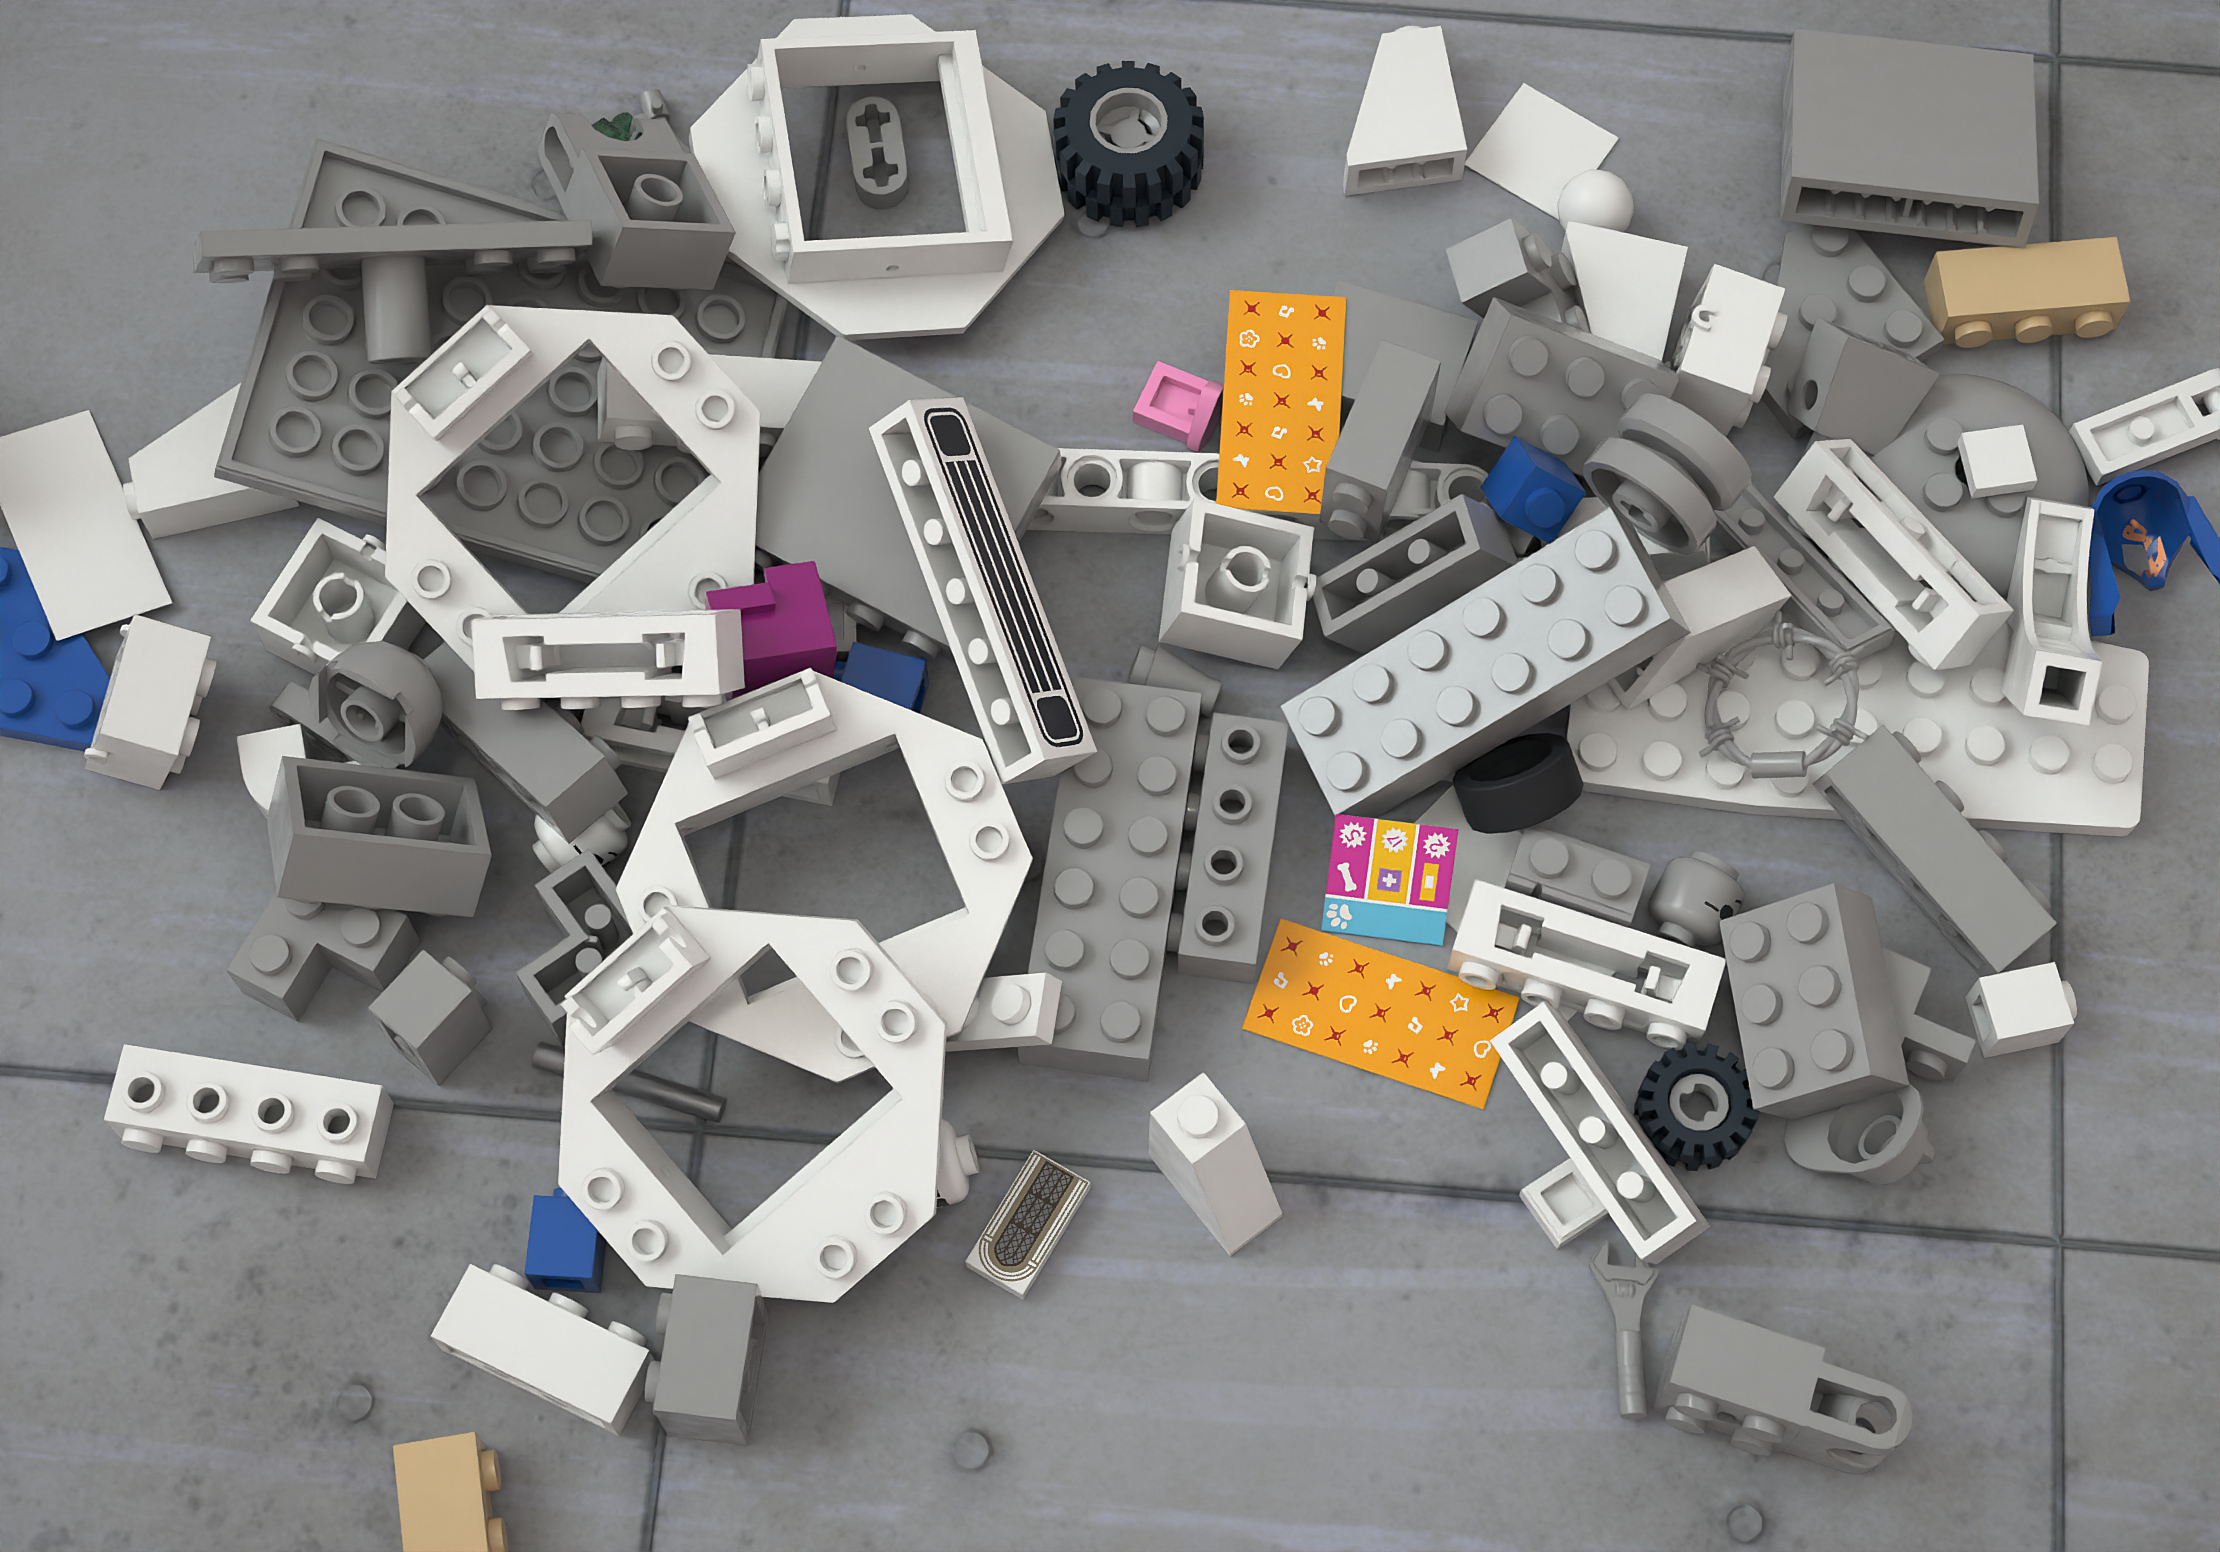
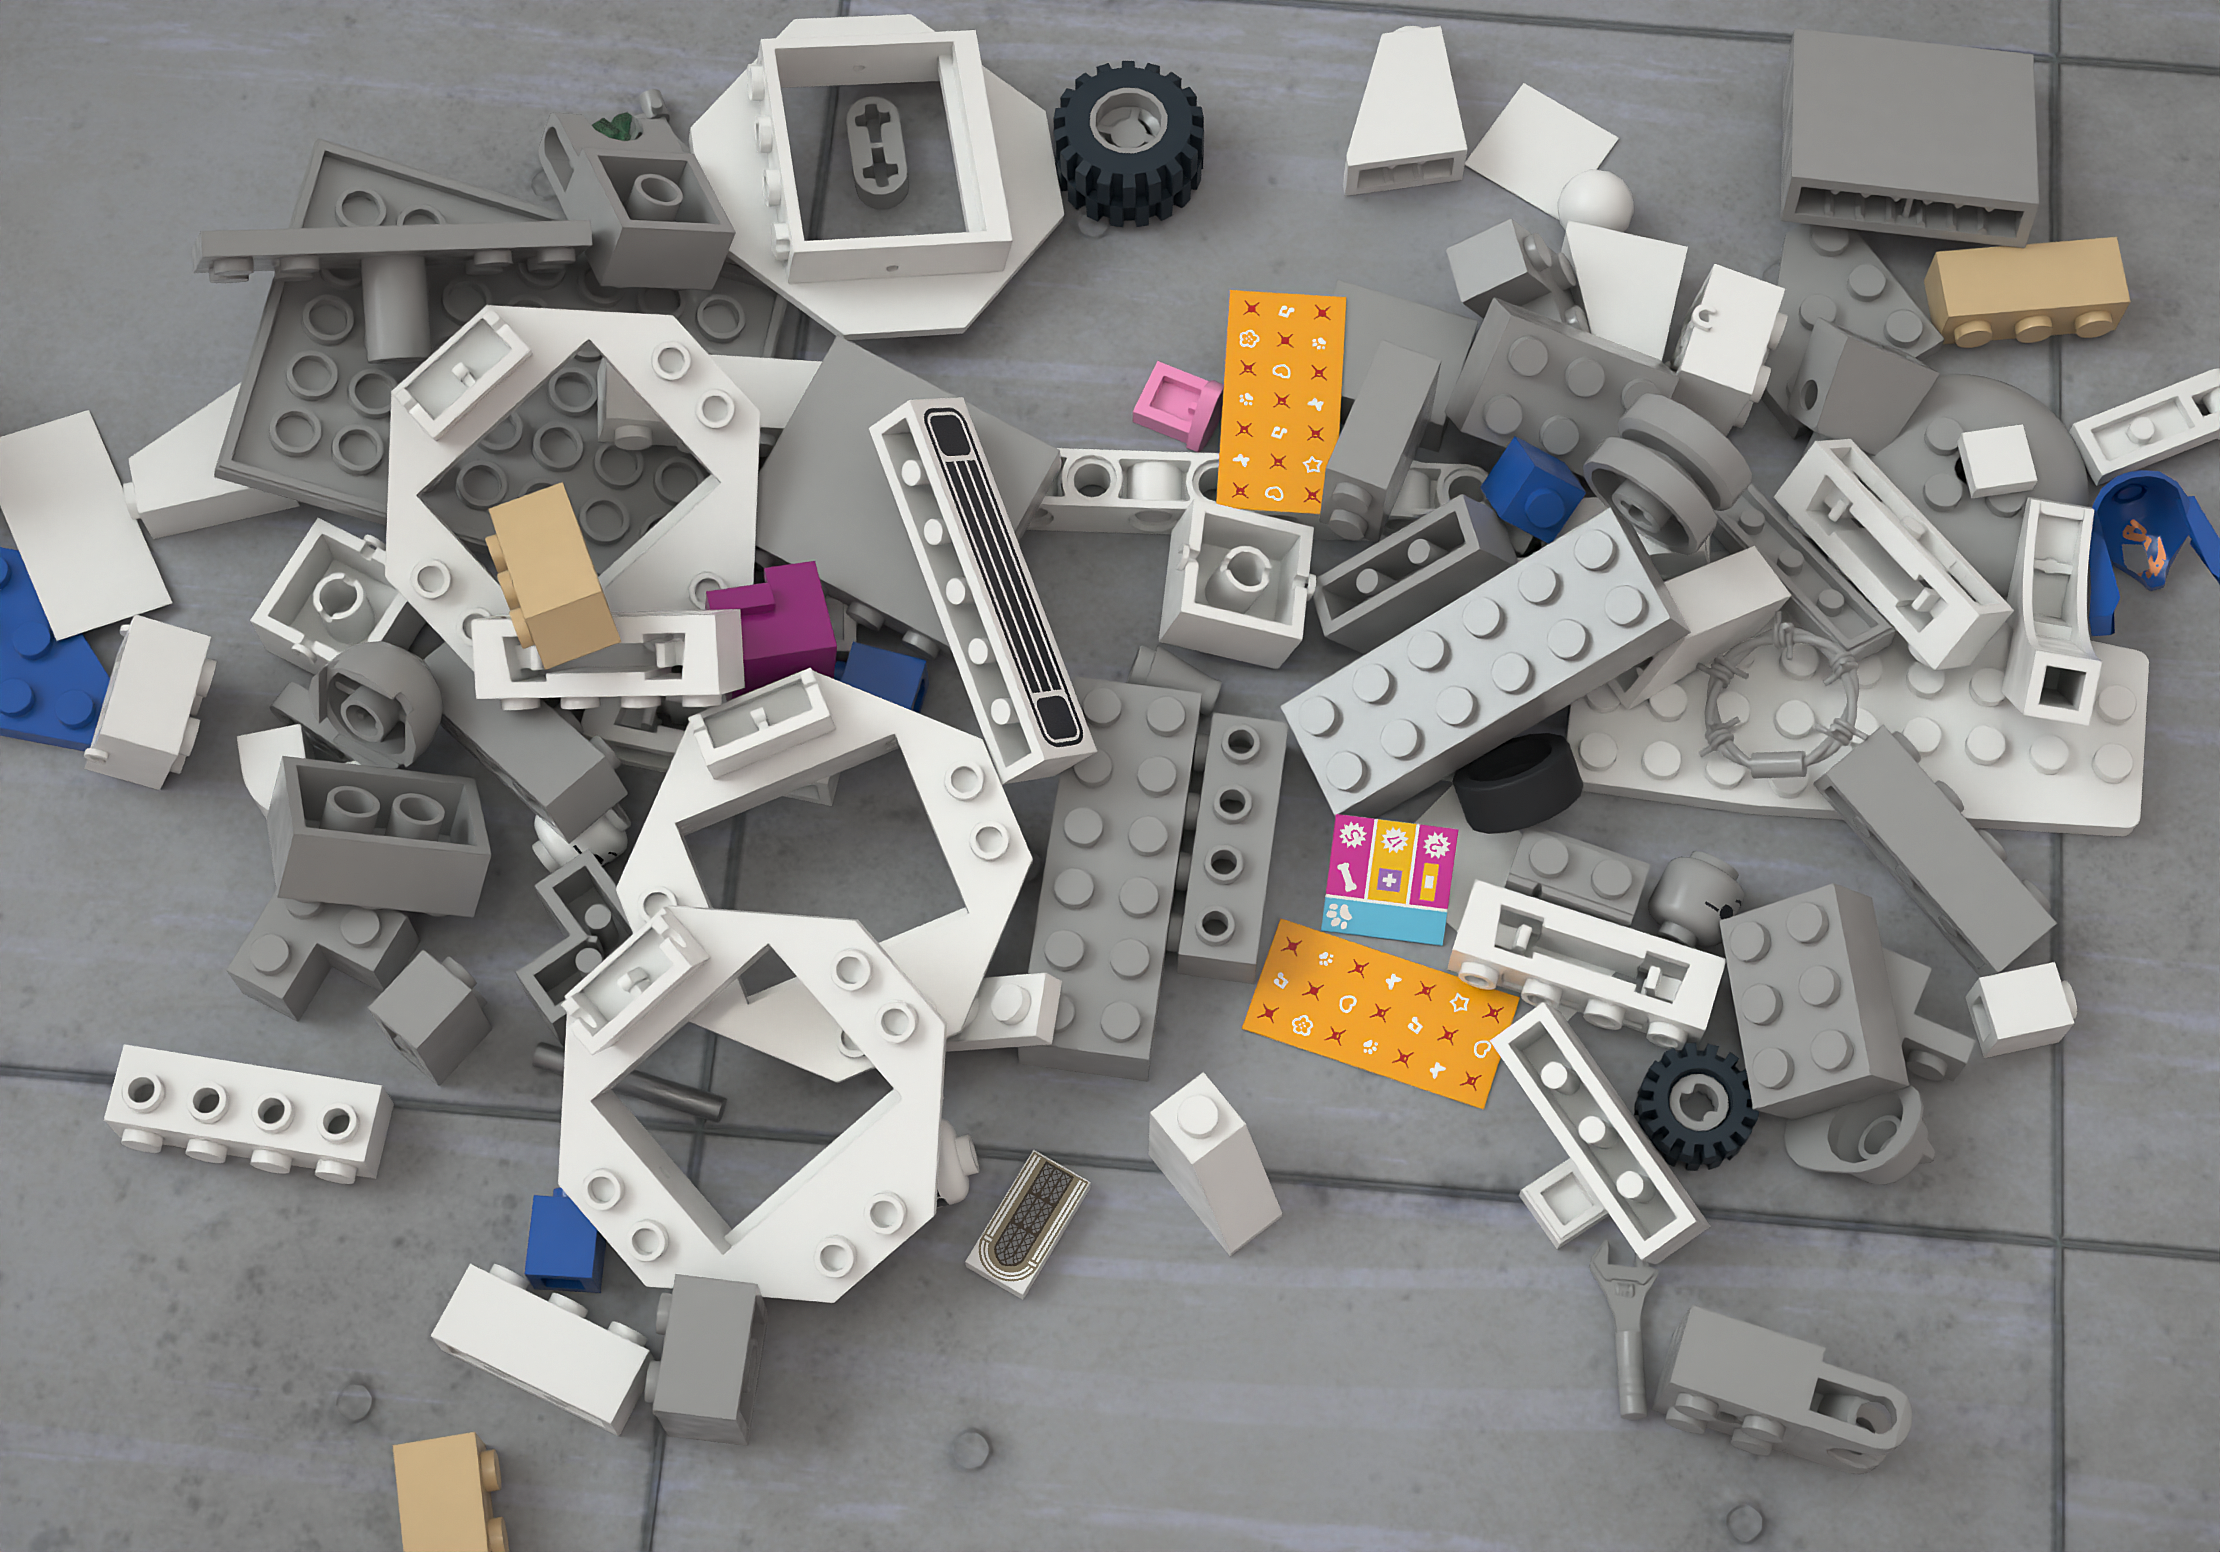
none -> tan brick [485,482,621,670]

